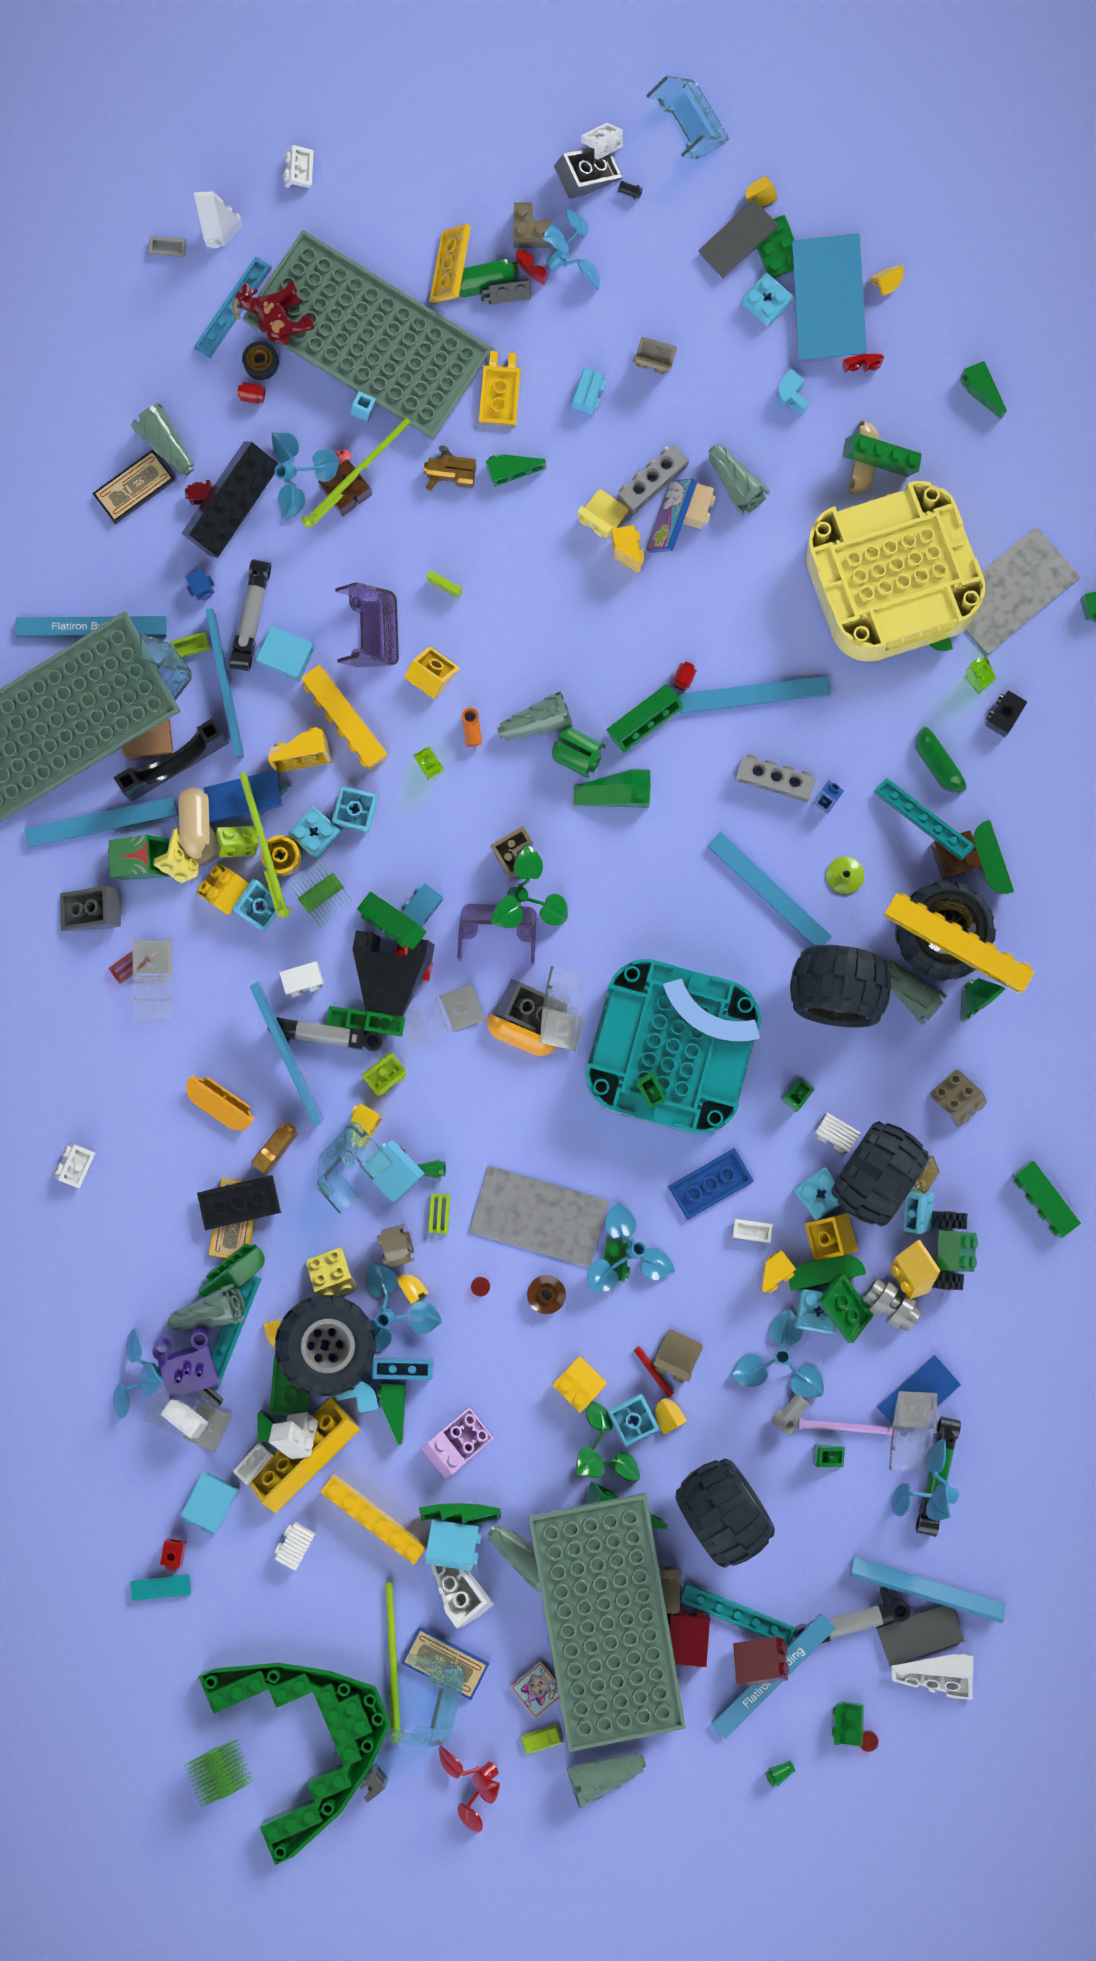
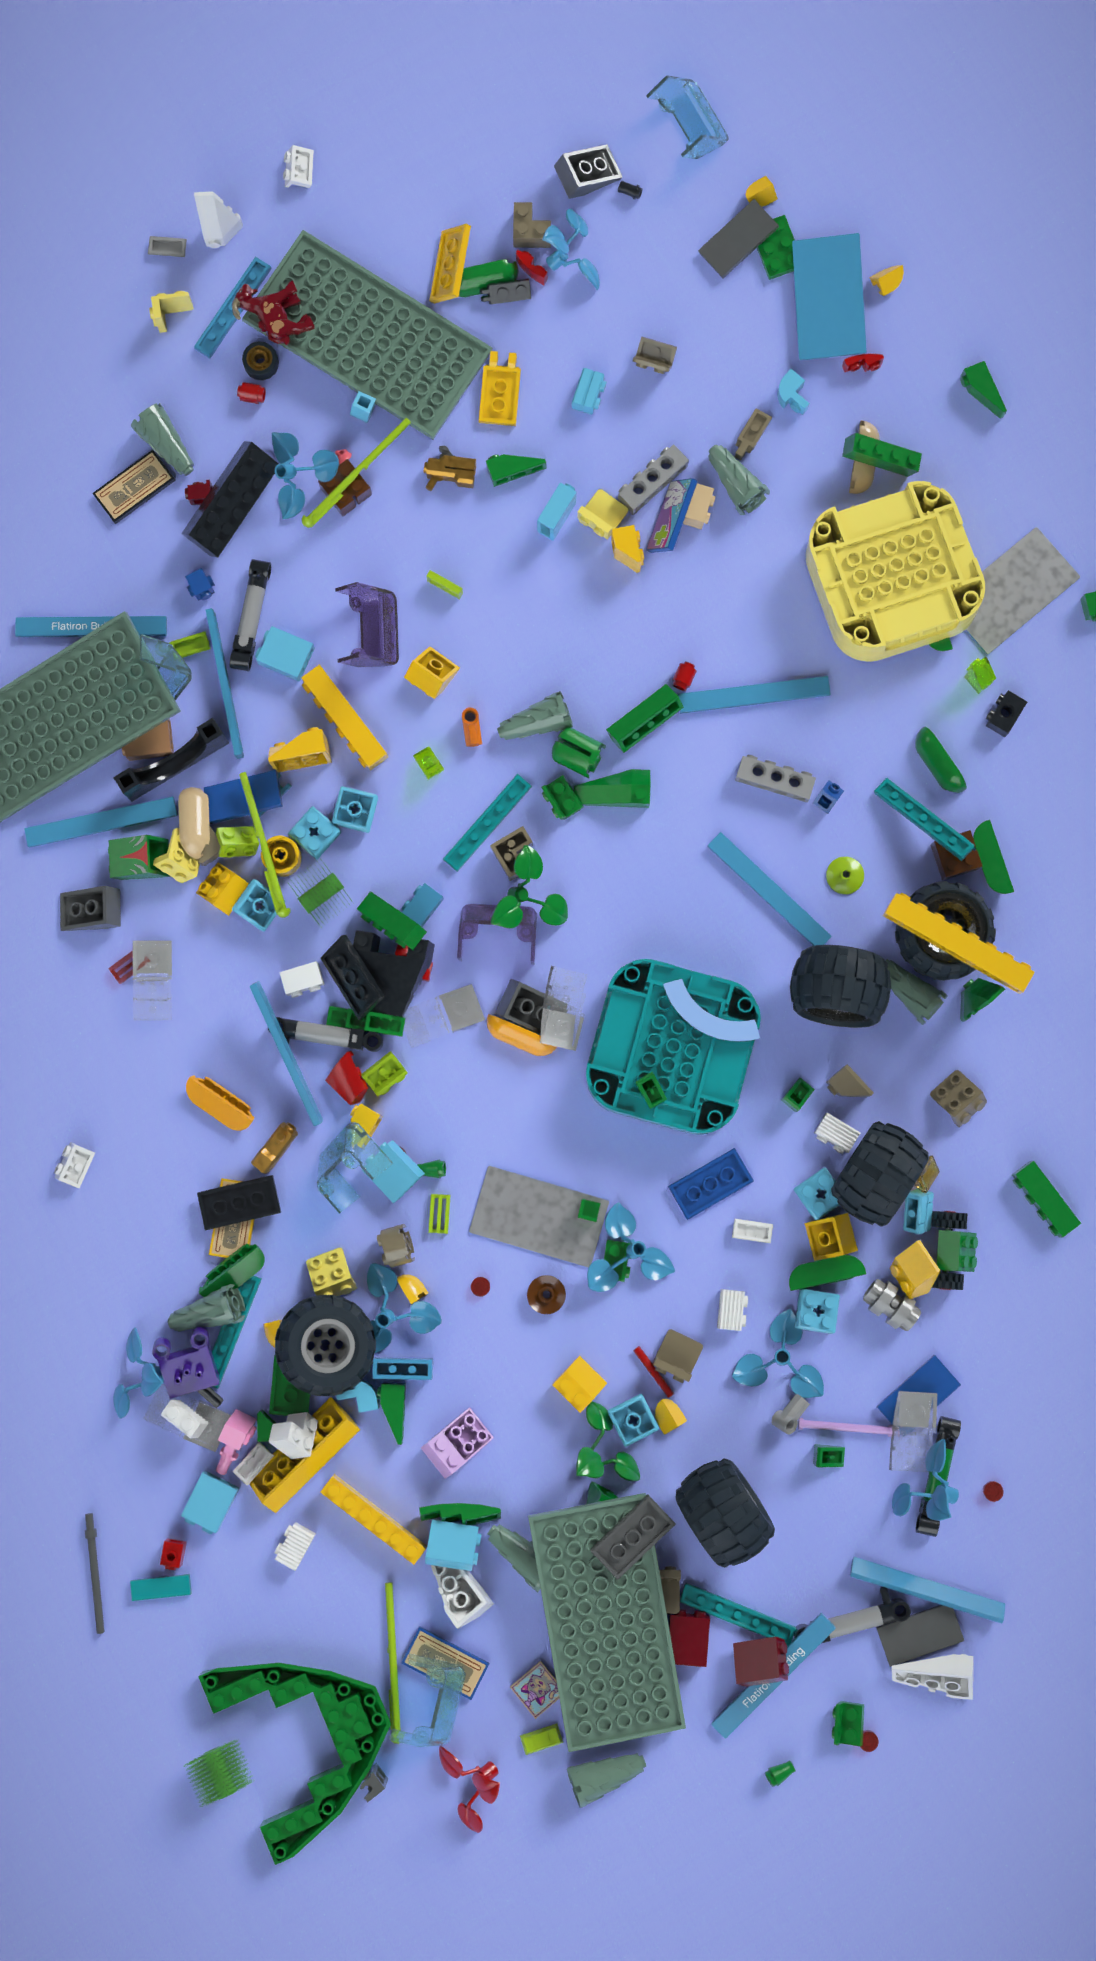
white bracket [581,123,623,160] -> none
medium azure brick [741,273,793,326] -> none
yellow slope [760,1250,796,1293] -> none
green plate [818,1273,874,1343] -> none
none -> dark grey bar [84,1513,105,1634]
none -> light yellow bracket [149,291,194,333]
none -> bright pink brick [215,1409,257,1475]
none -> black tile [320,935,385,1020]
none -> red slope [325,1051,368,1105]
none -> teal tile [443,774,532,872]
none -> medium azure brick [537,482,577,541]
none -> green bracket [541,775,584,820]
none -> green panel [577,1199,601,1222]
none -> dark grey tile [590,1494,676,1580]
none -> white brick [717,1289,748,1331]
none -> dark tan hinge [735,408,772,460]
none -> dark tan slope [826,1064,874,1098]
none -> clear red tile [983,1481,1004,1502]

